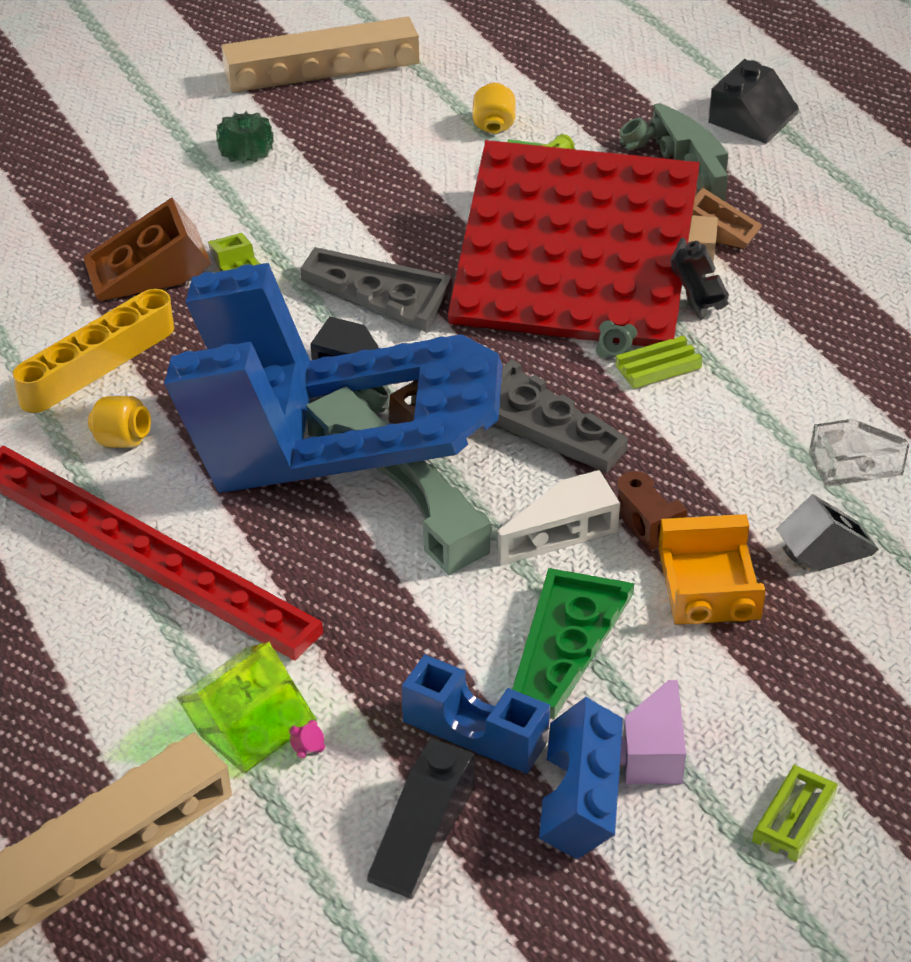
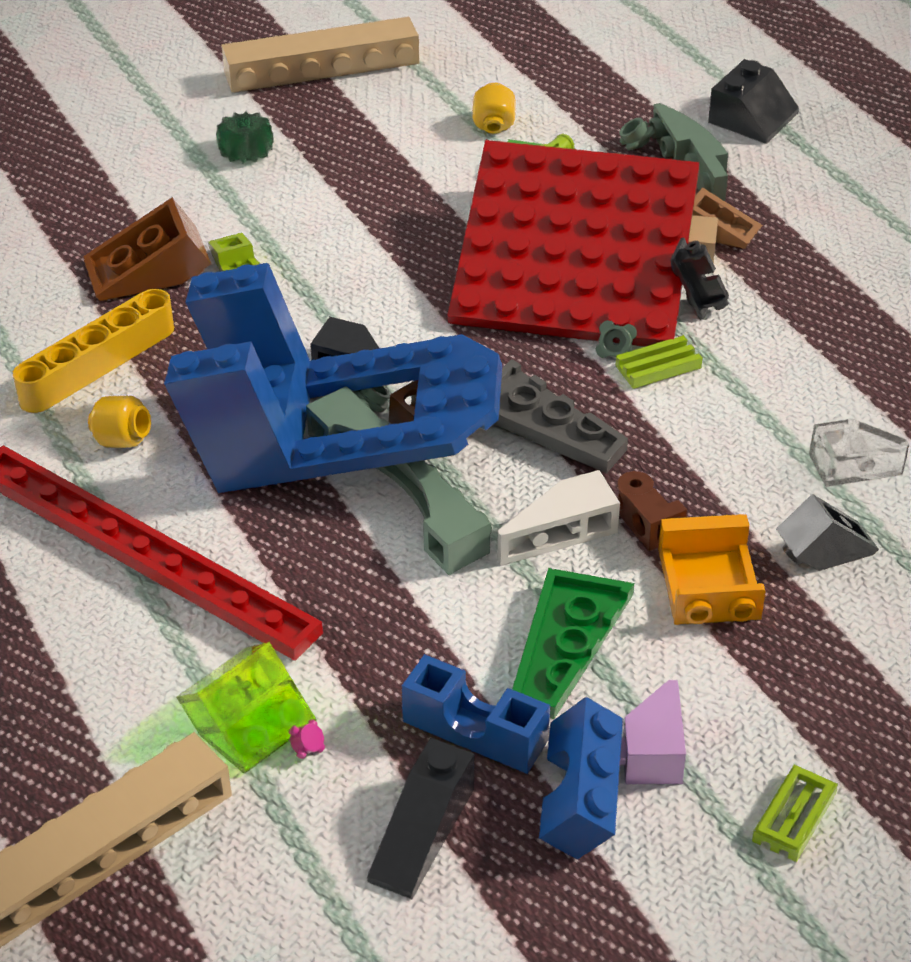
dark grey wing [300,247,452,333] -> none

